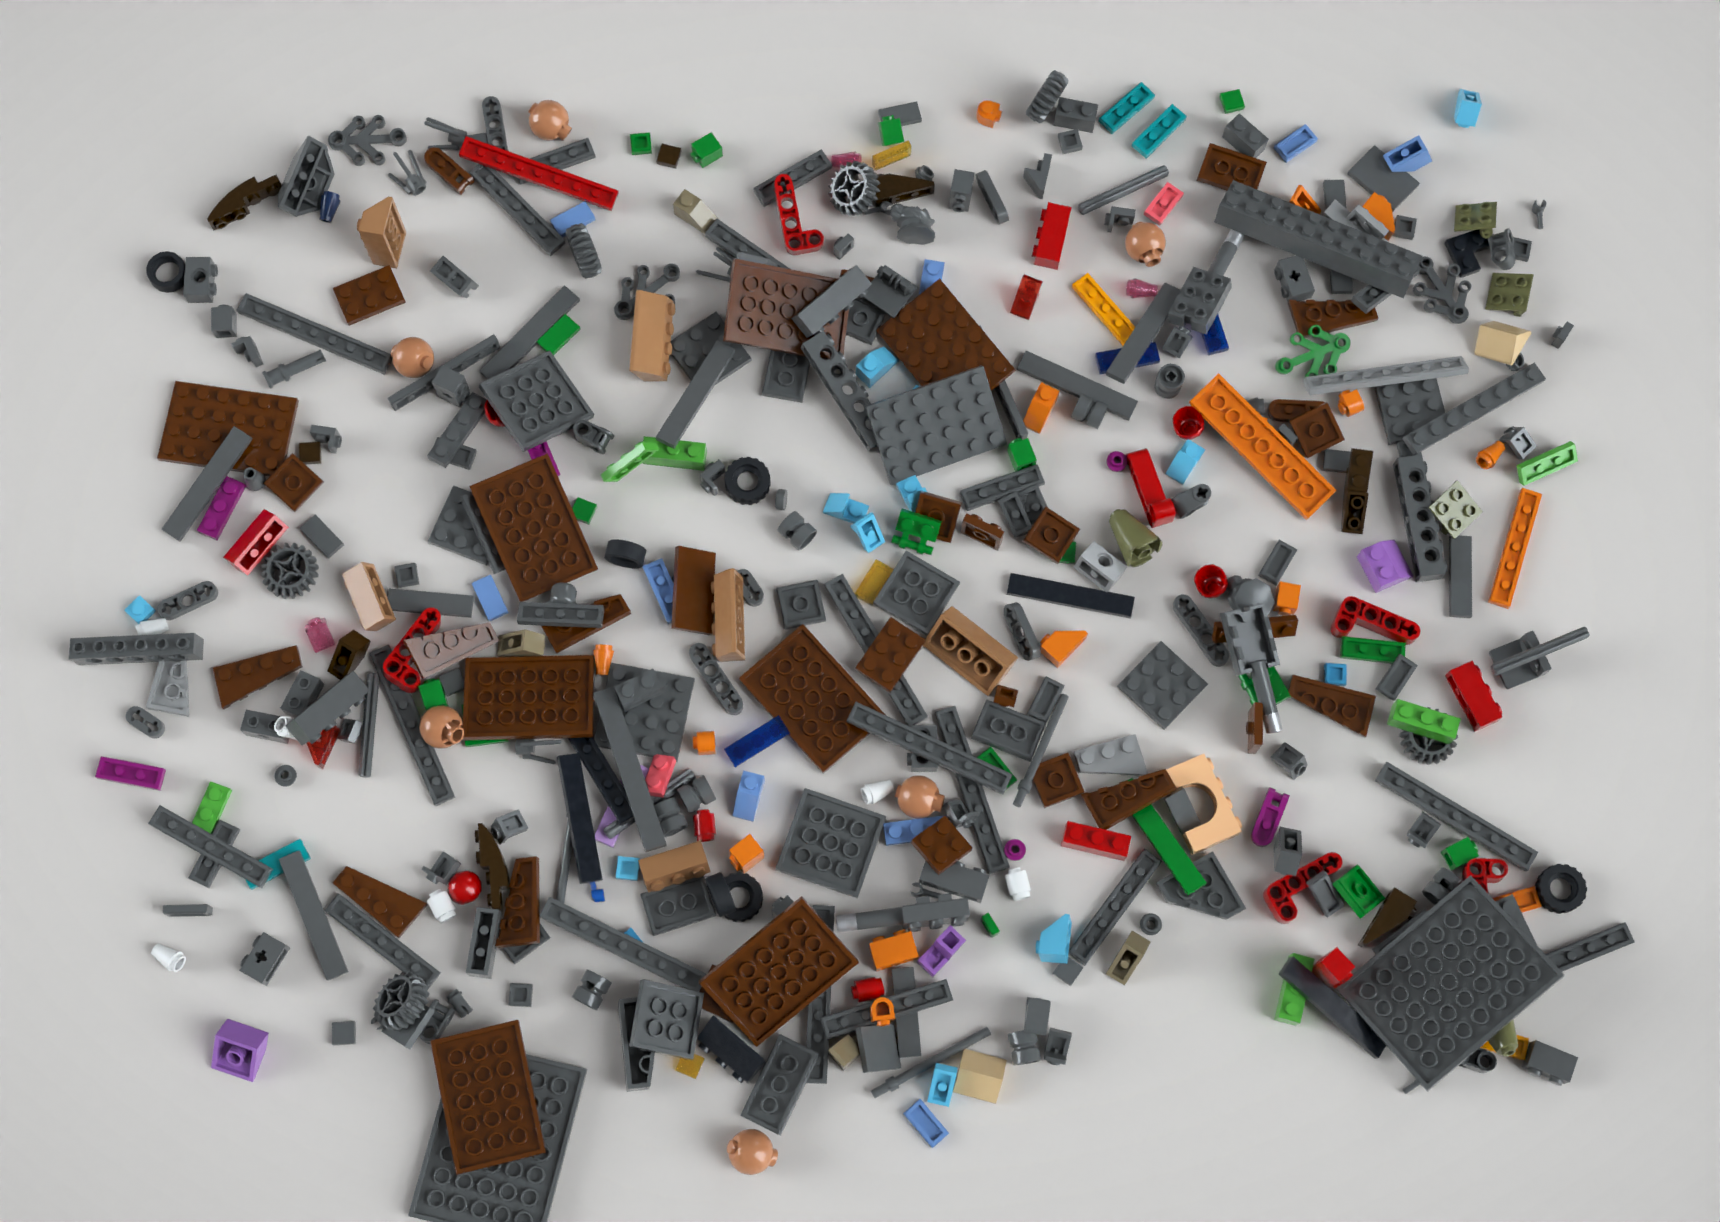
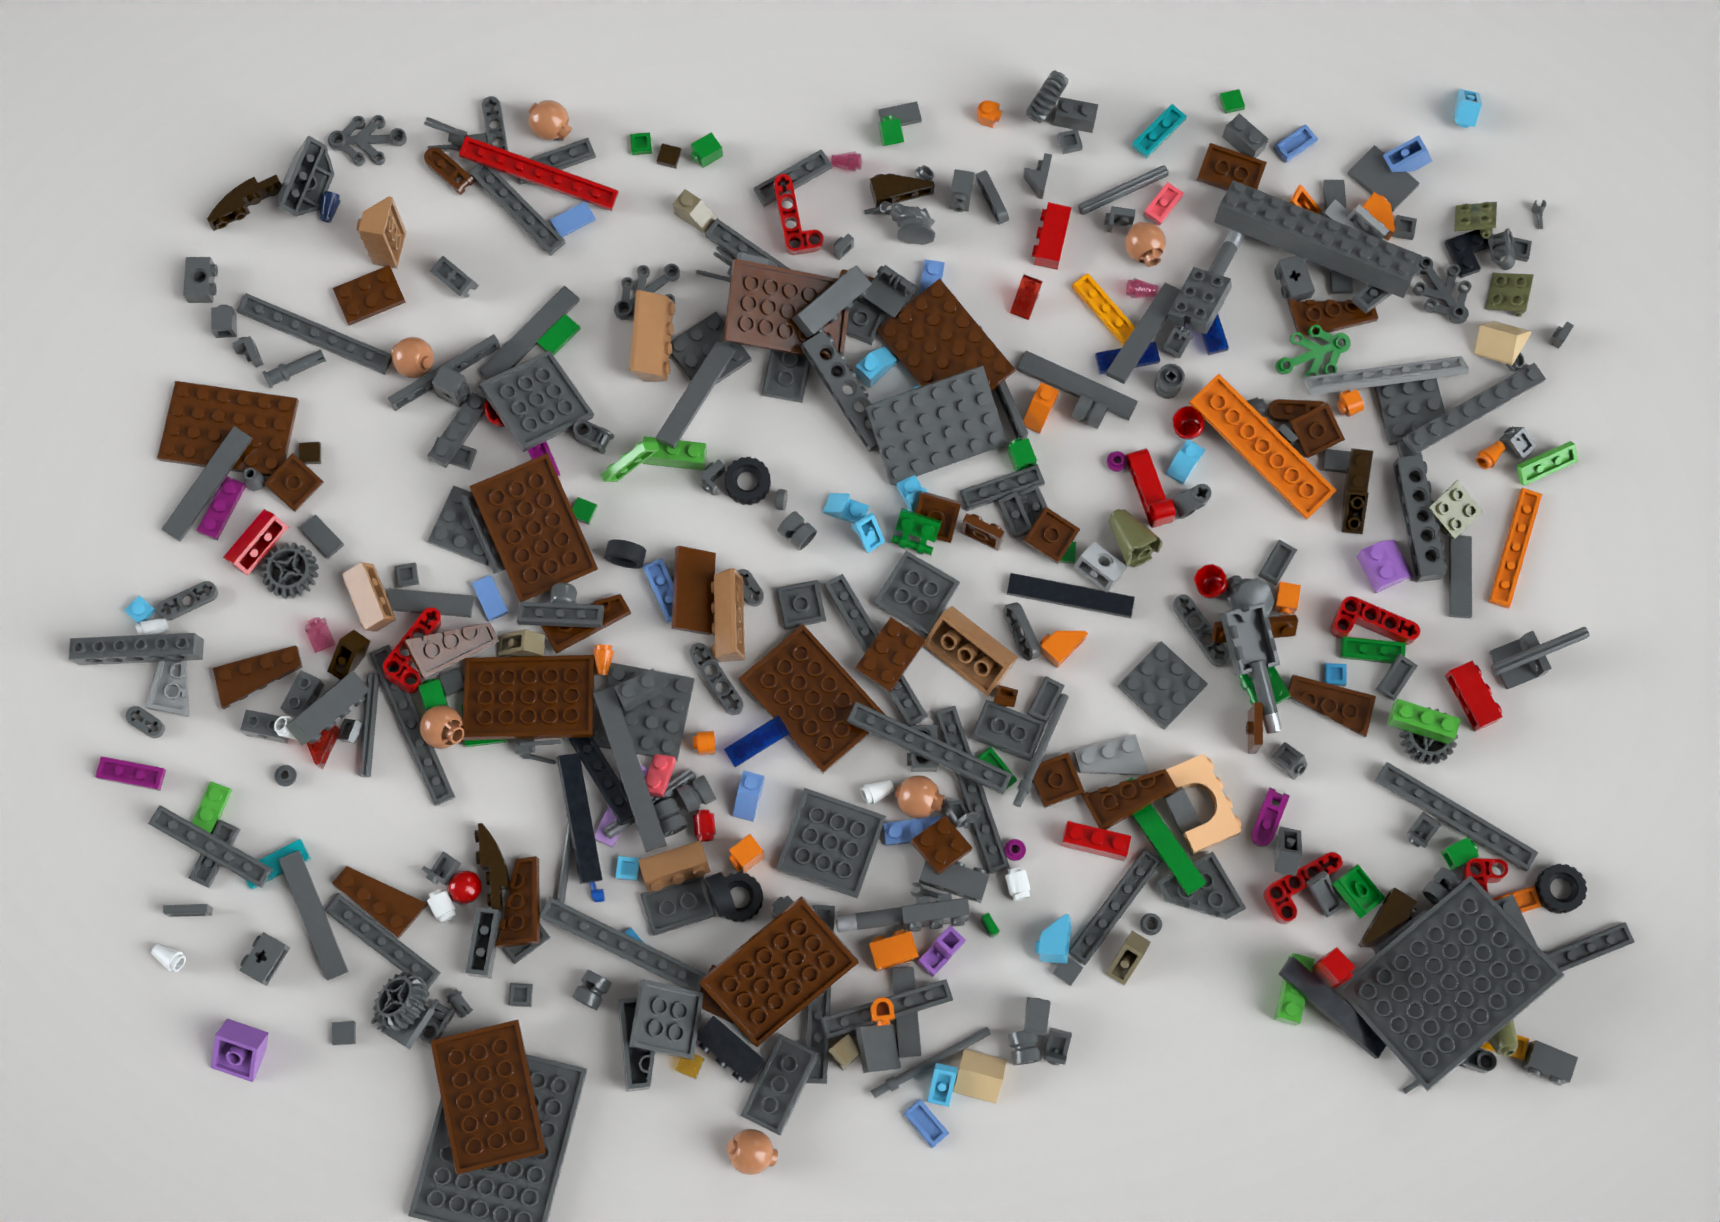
black tyre [146,251,185,293] -> none
dark grey bracket [310,425,342,454] -> none
dark grey plant [388,150,427,196] -> none
dark grey bracket [491,809,528,844] -> none
dark grey gear [565,223,602,279] -> none
dark grey gear [828,161,881,216] -> none
red brick [851,977,884,1003] -> none
clear yellow tile [855,559,894,606] -> none
clear yellow tile [872,140,911,170] -> none
teal tile [1098,82,1155,134] -> none

